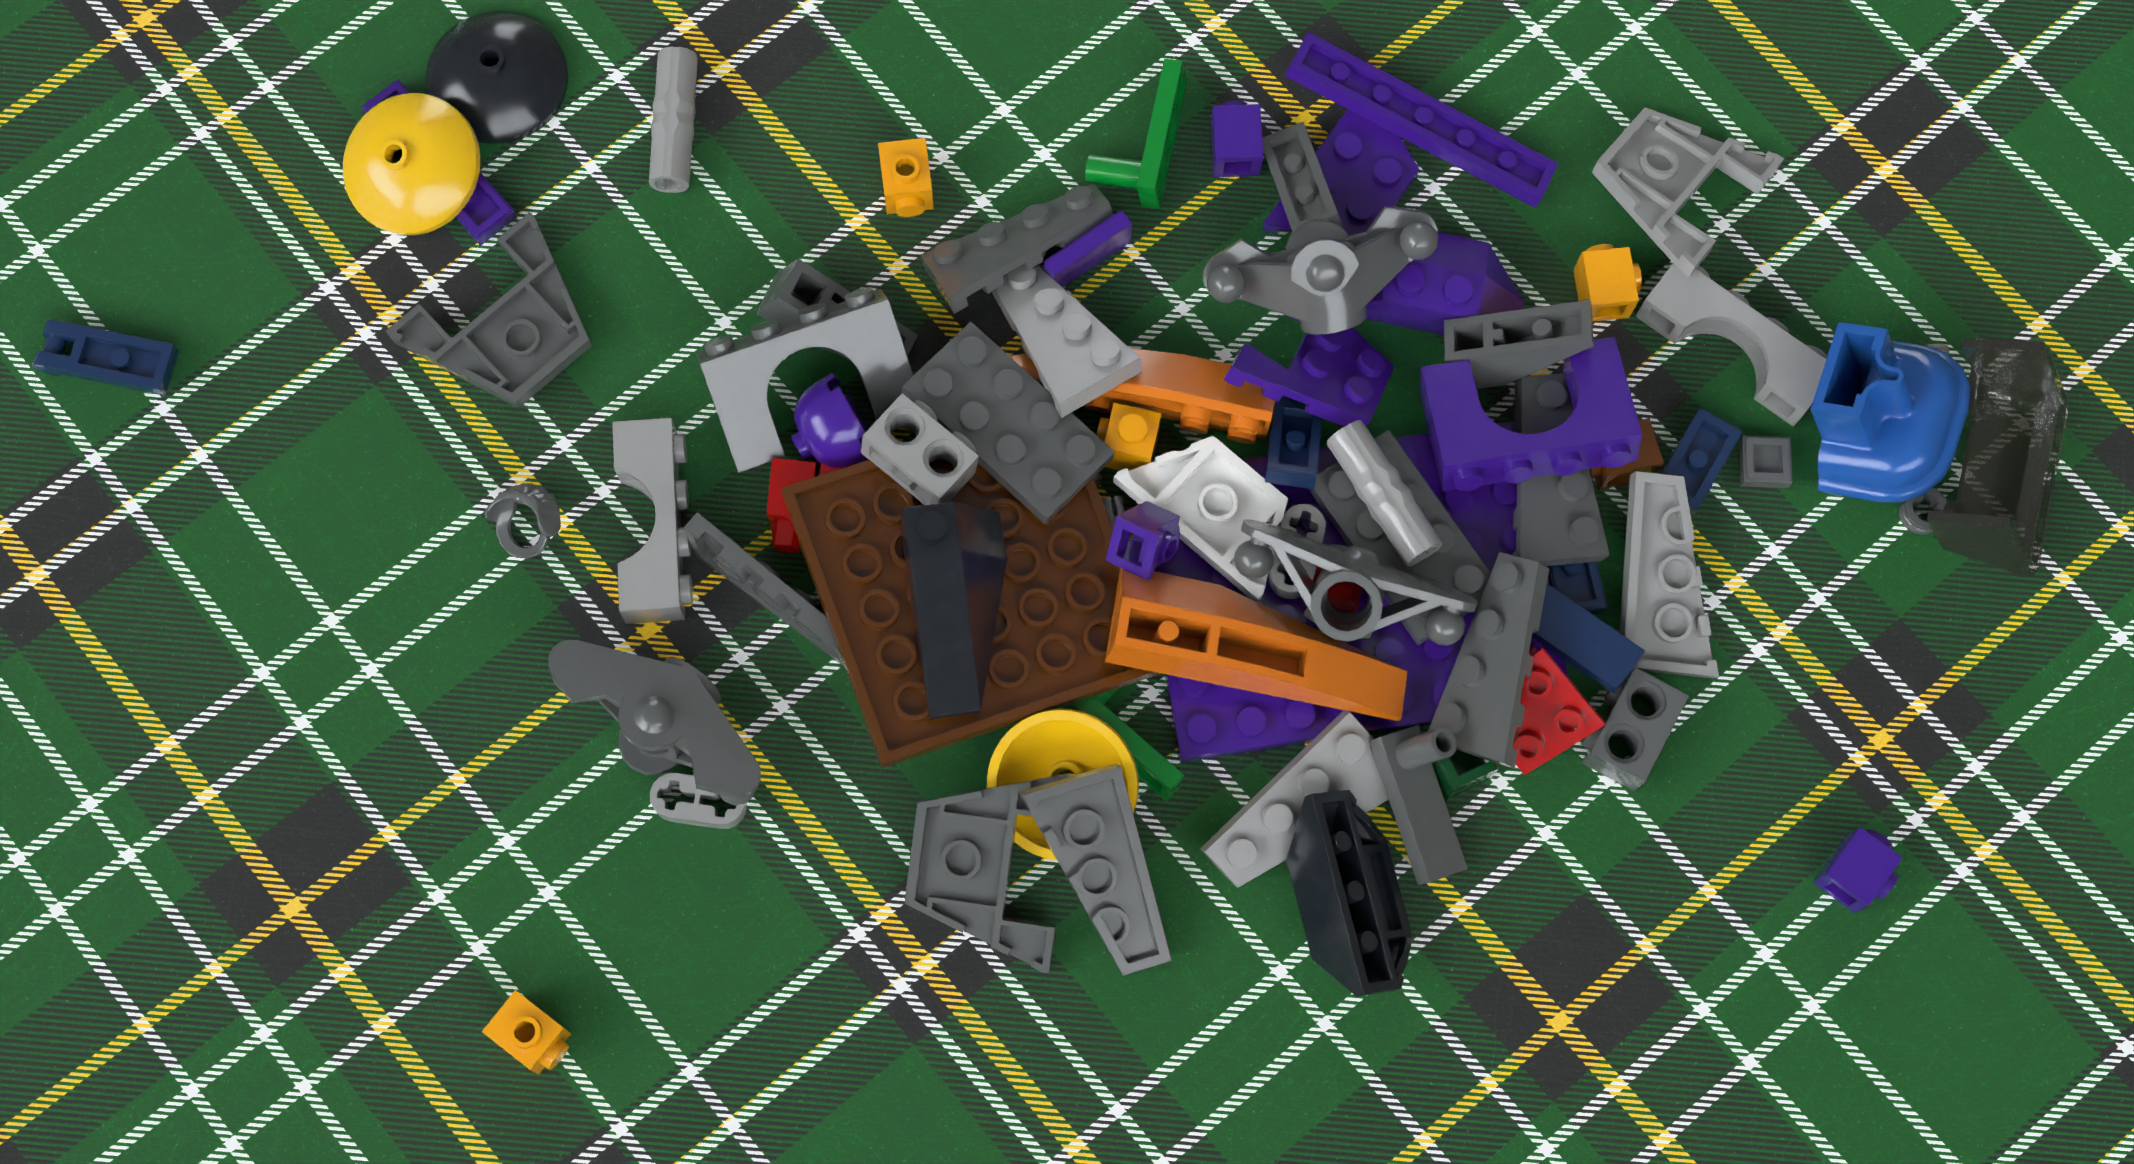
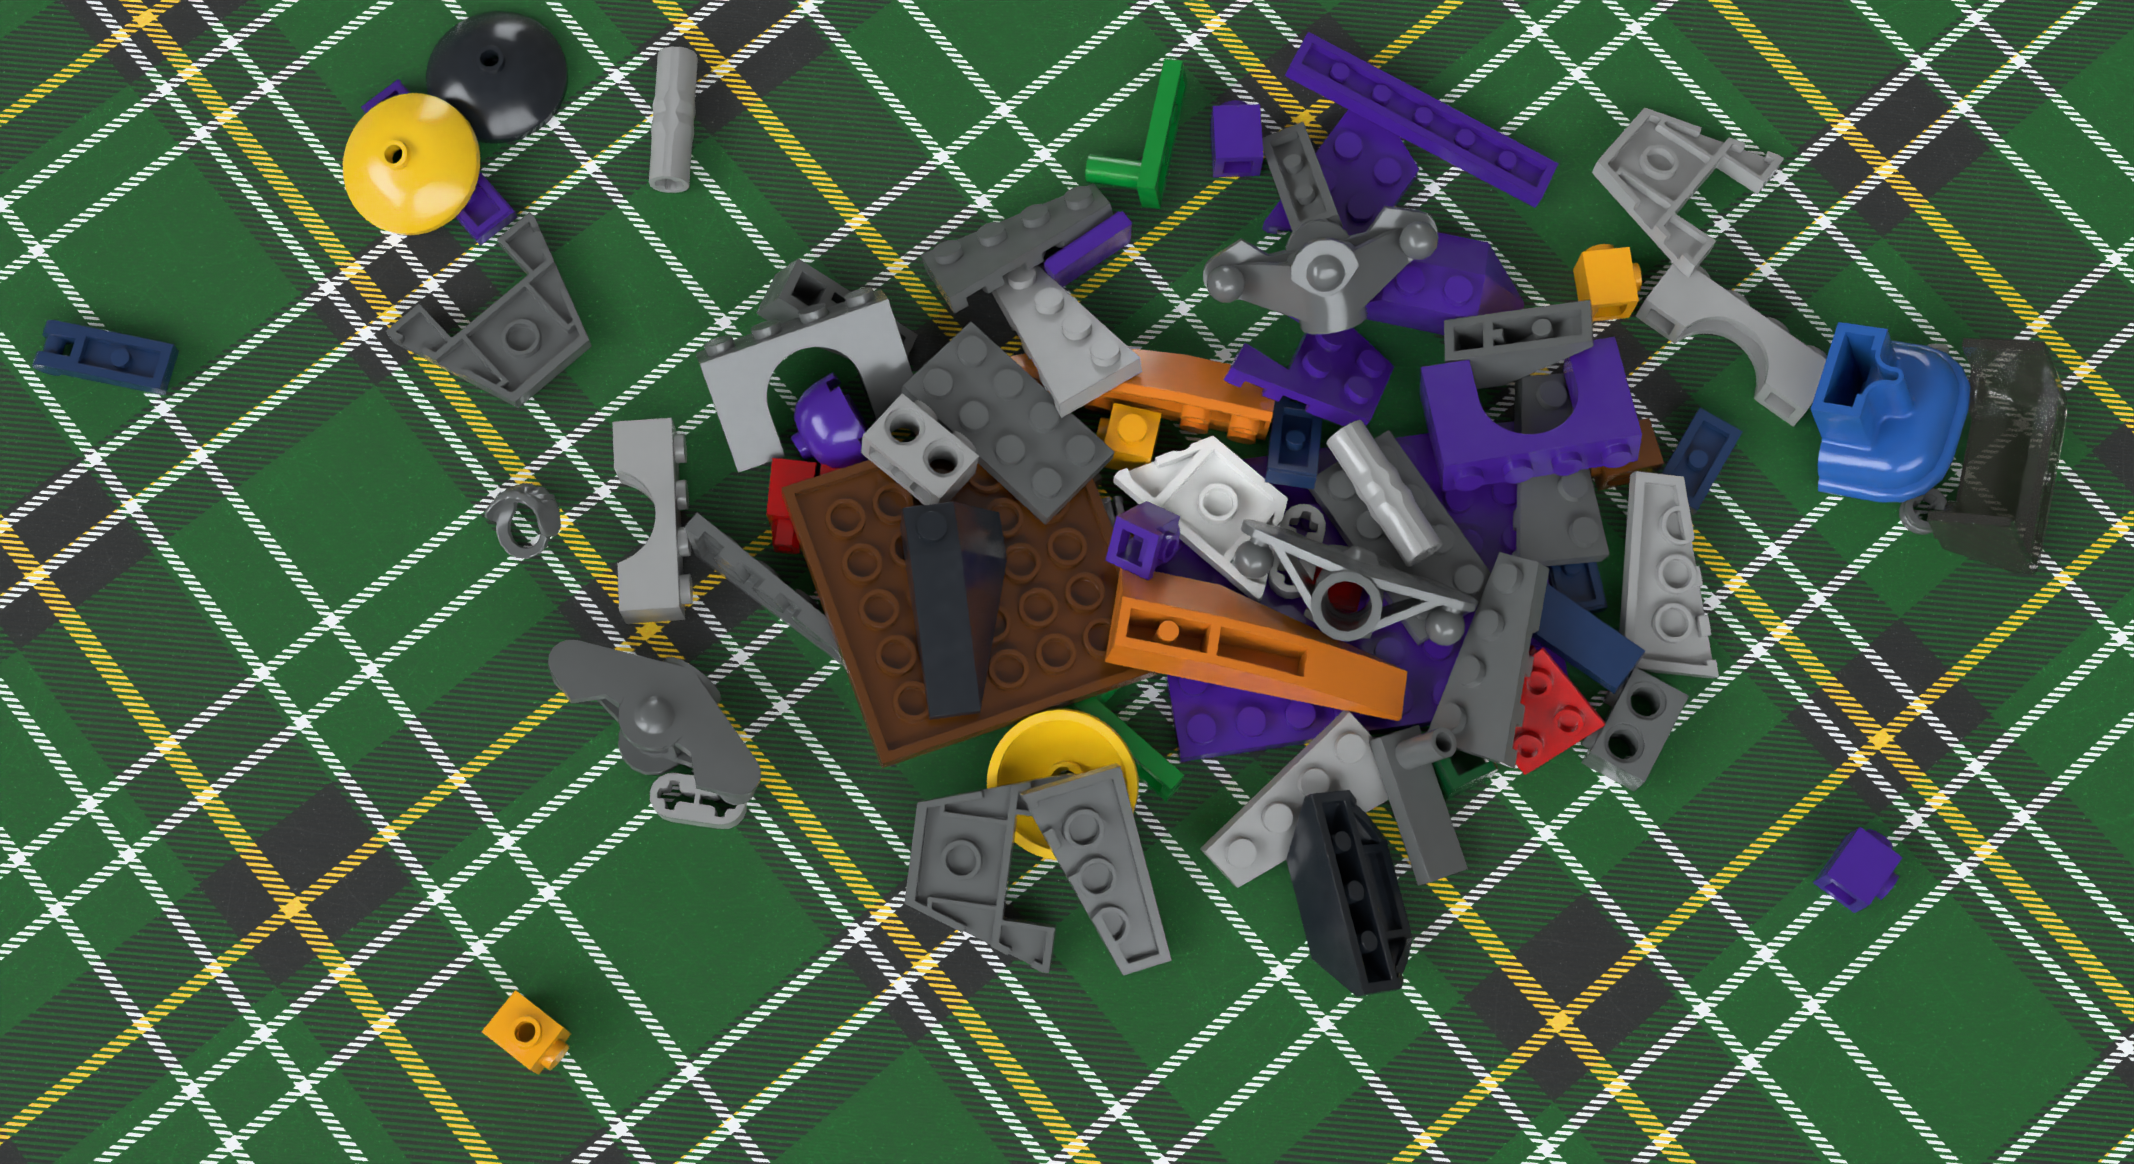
light orange brick [878,138,934,217] -> none
dark grey tile [1738,435,1793,488] -> none

